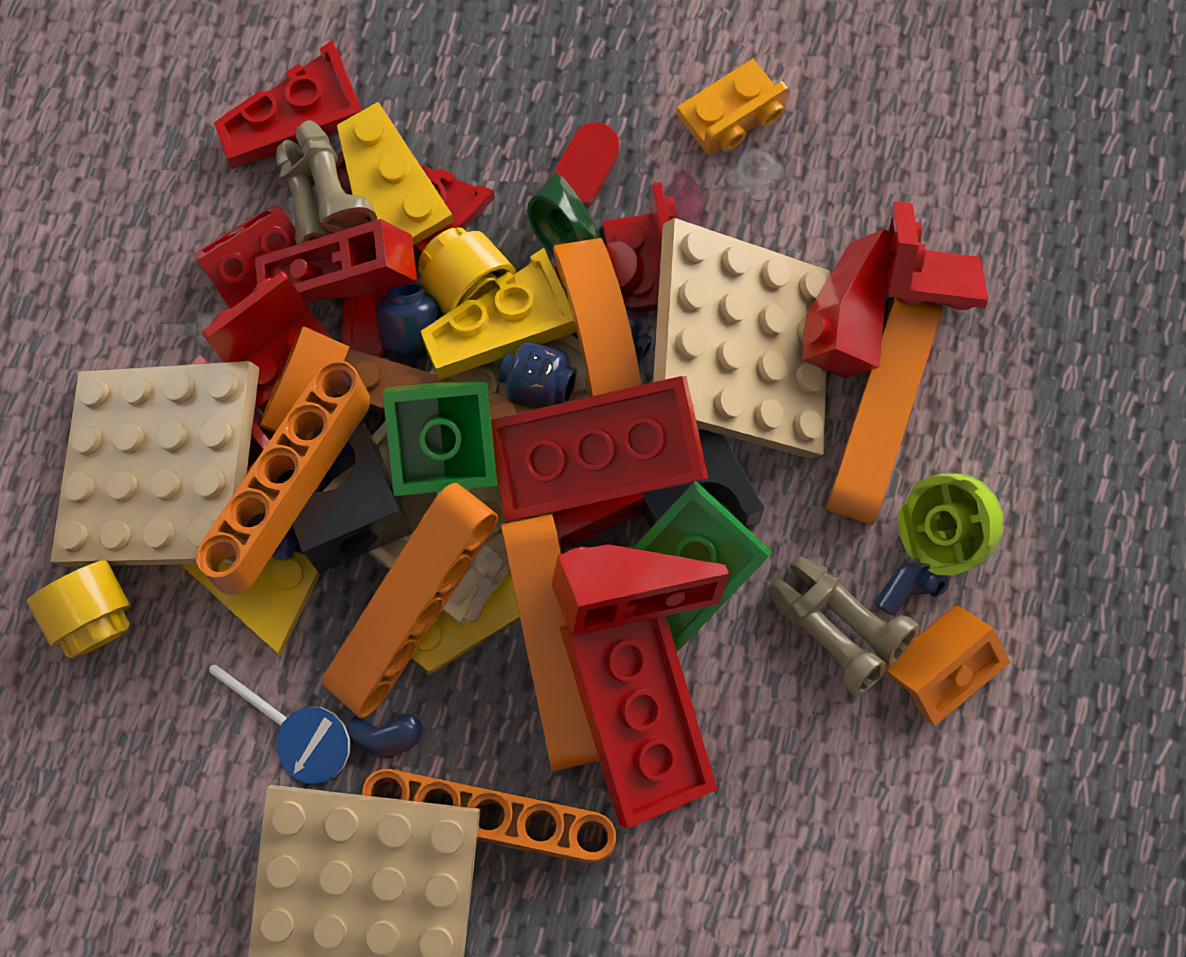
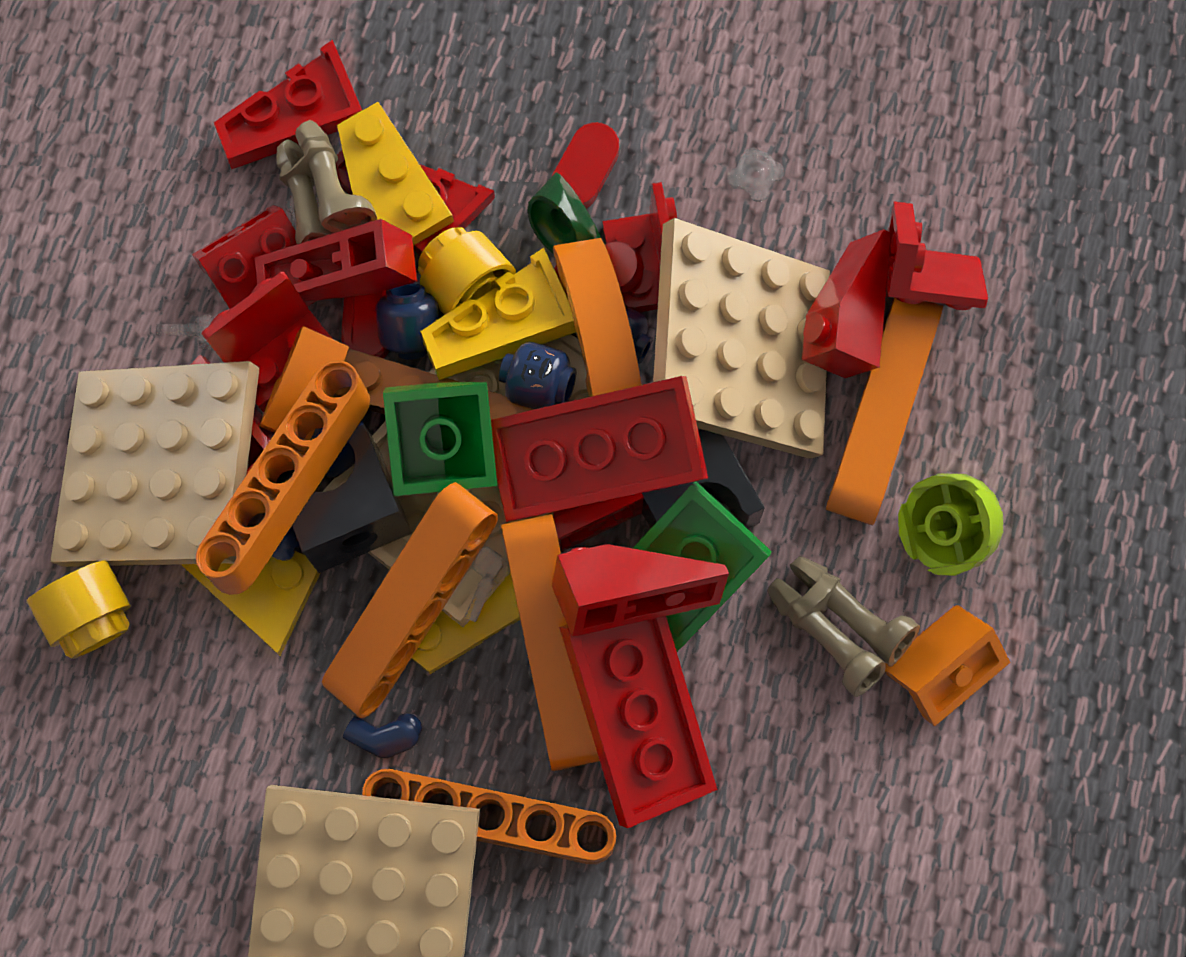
blue piece [209,665,350,784] -> none
clear pink tile [664,169,703,226] -> none
light orange bracket [676,58,788,156] -> none
dark blue arm [874,563,949,617] -> none

